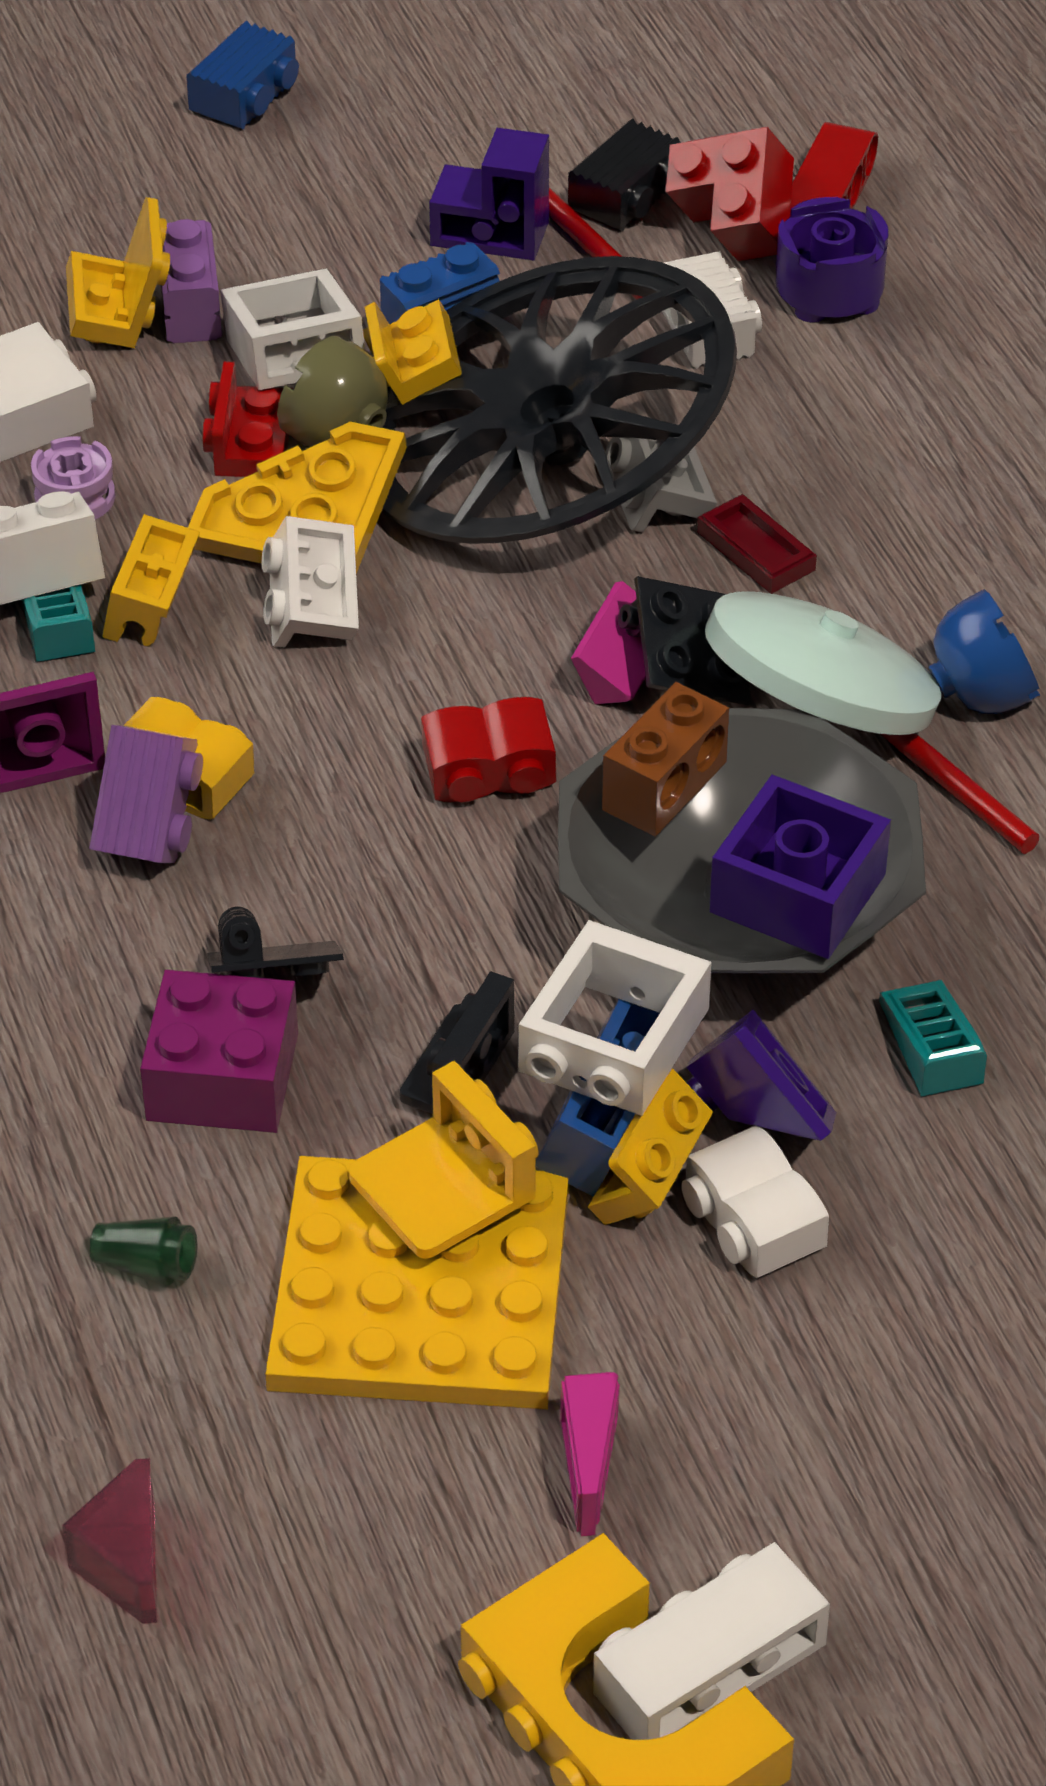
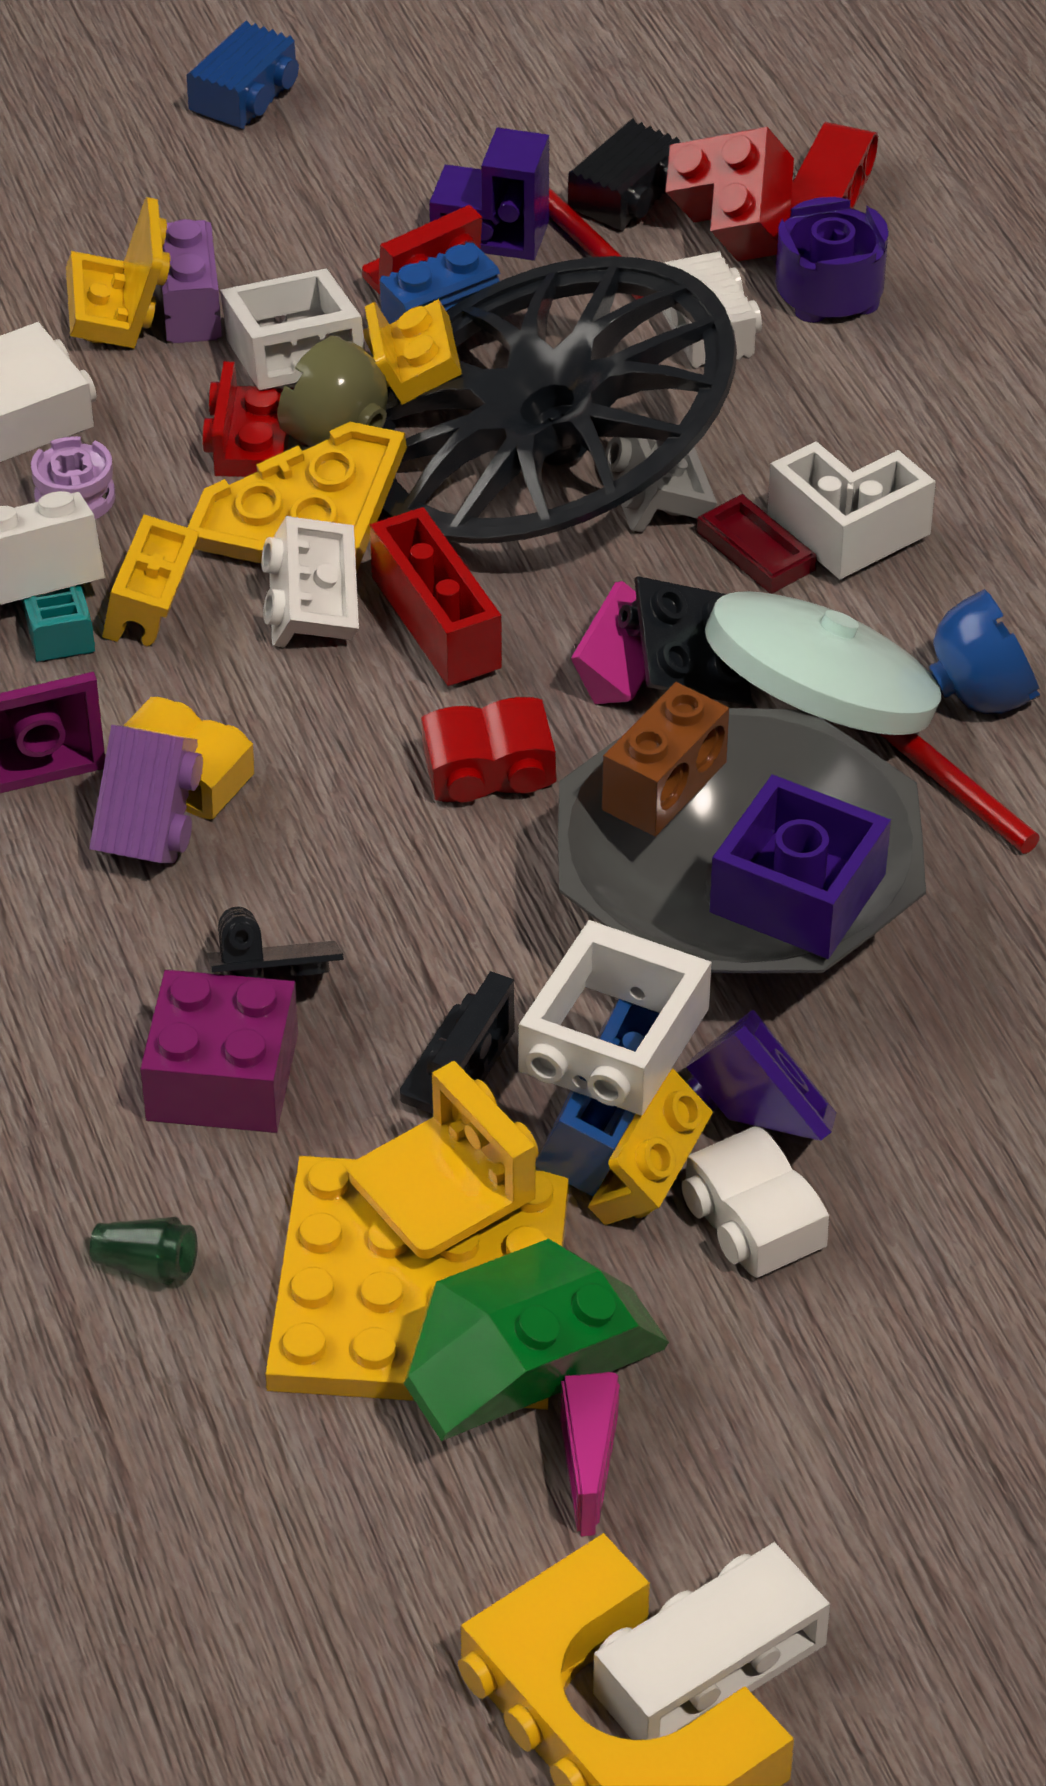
clear pink slope [62,1458,158,1624] -> none
teal slope [879,980,987,1096] -> none
none -> red bracket [362,204,482,295]
none -> red brick [370,507,502,686]
none -> green wedge [404,1239,669,1442]
none -> white brick [768,441,936,580]

